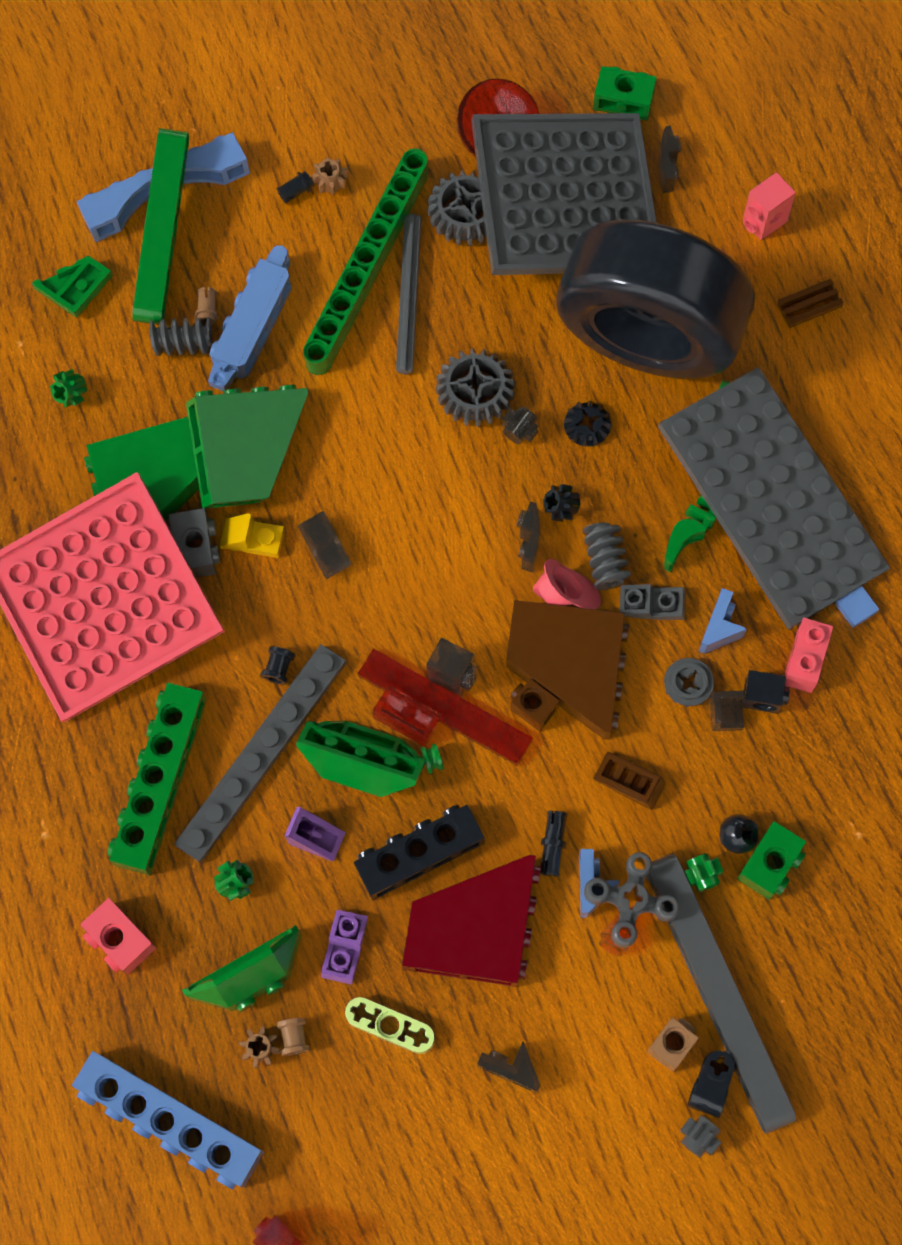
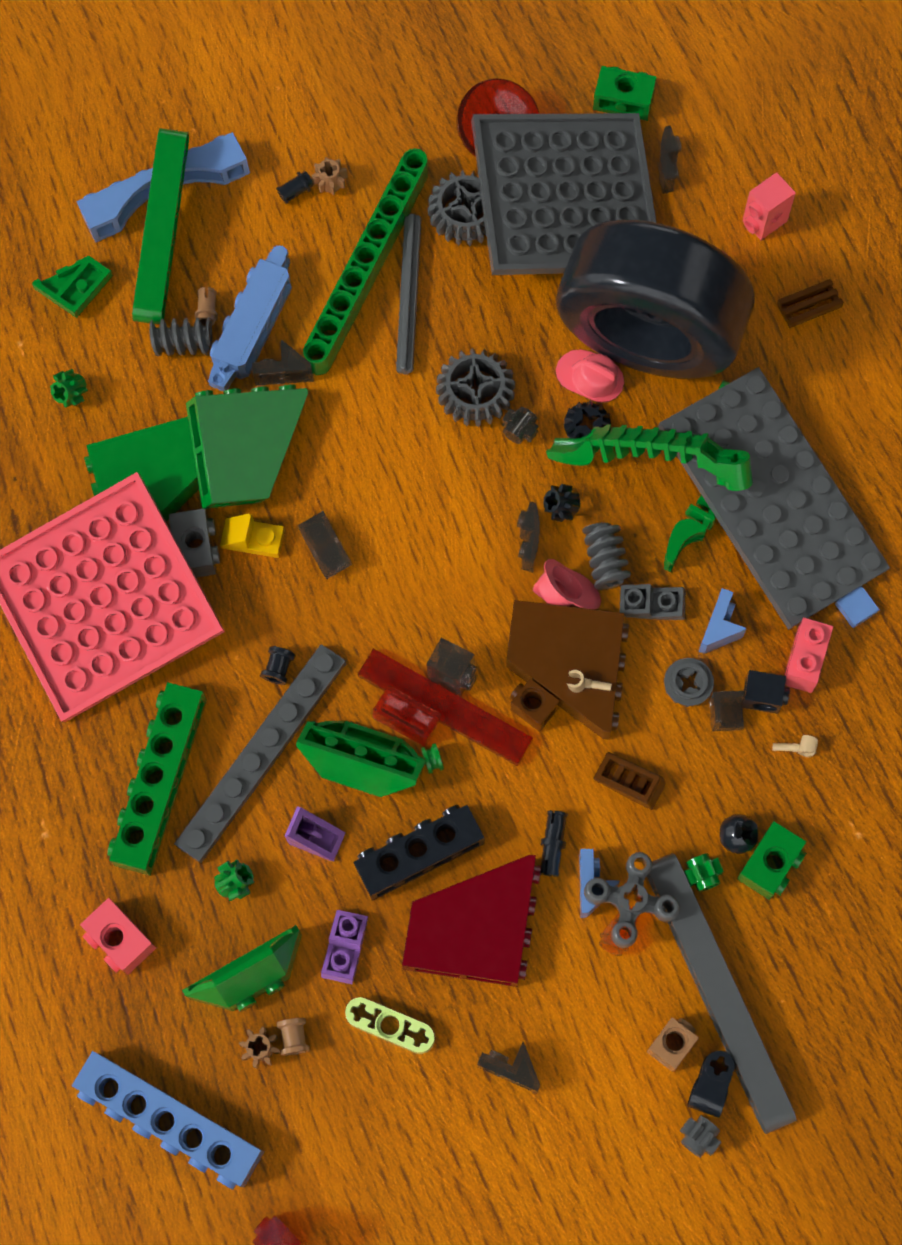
none -> clear smoke slope [252,340,314,386]
none -> green piece [546,424,753,491]
none -> coral piece [556,349,624,402]
none -> tan hand [567,670,612,693]
none -> tan hand [773,735,818,757]

